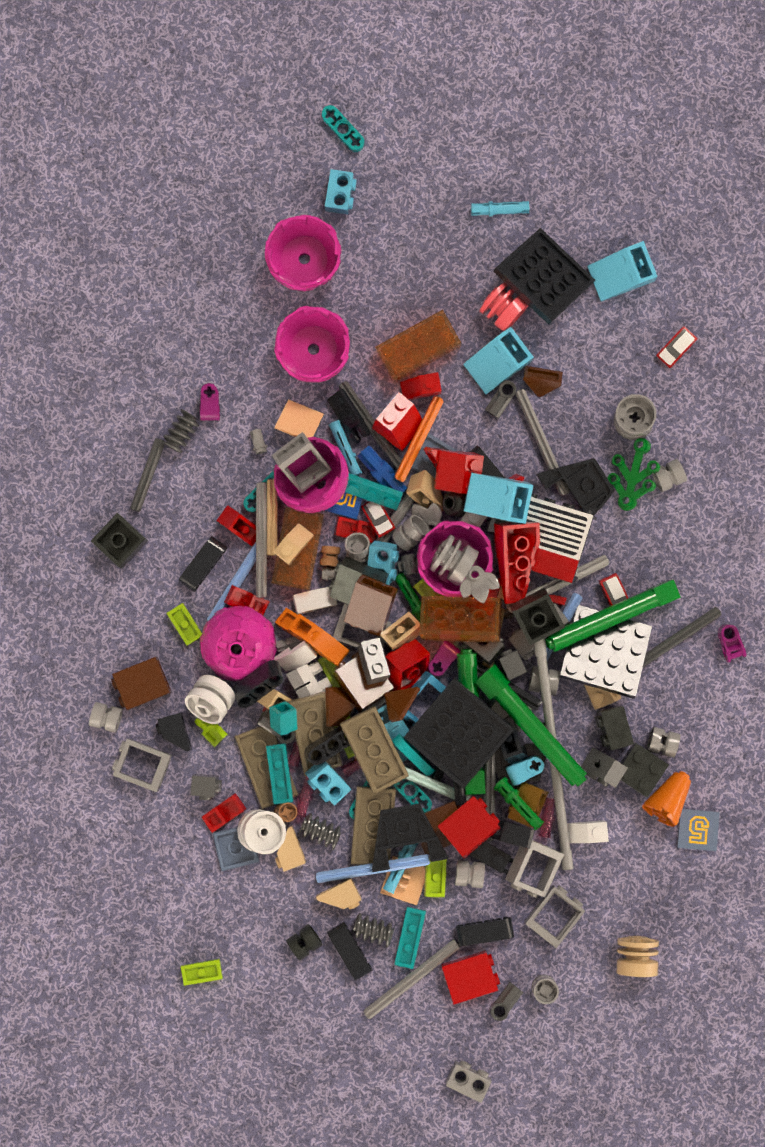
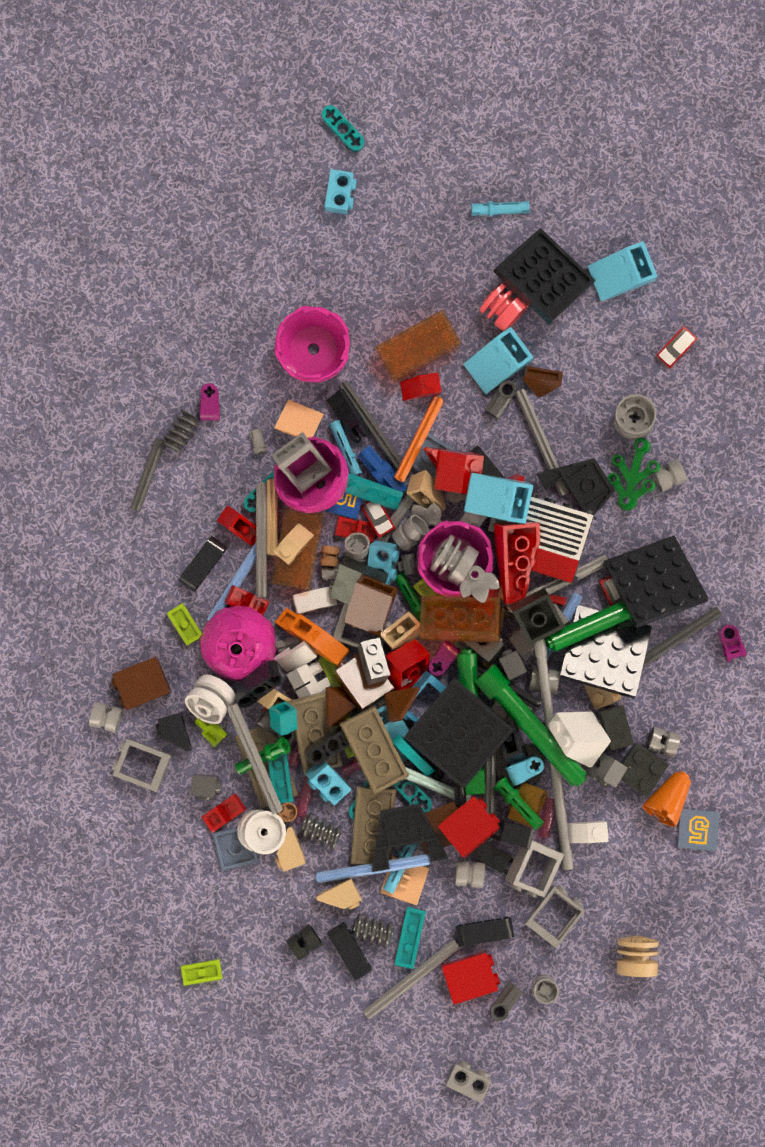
pearl dark grey brick [91,513,148,569] -> none
dark pink piece [265,215,341,291] -> none
red slope [372,392,422,451] -> none
lime plate [424,859,447,897] -> none
pearl dark grey head [442,492,467,517] -> none
none -> light grey axle [227,704,283,814]
none -> green pin [235,737,291,775]
none -> white slope [548,712,611,767]
none -> black plate [603,535,708,628]

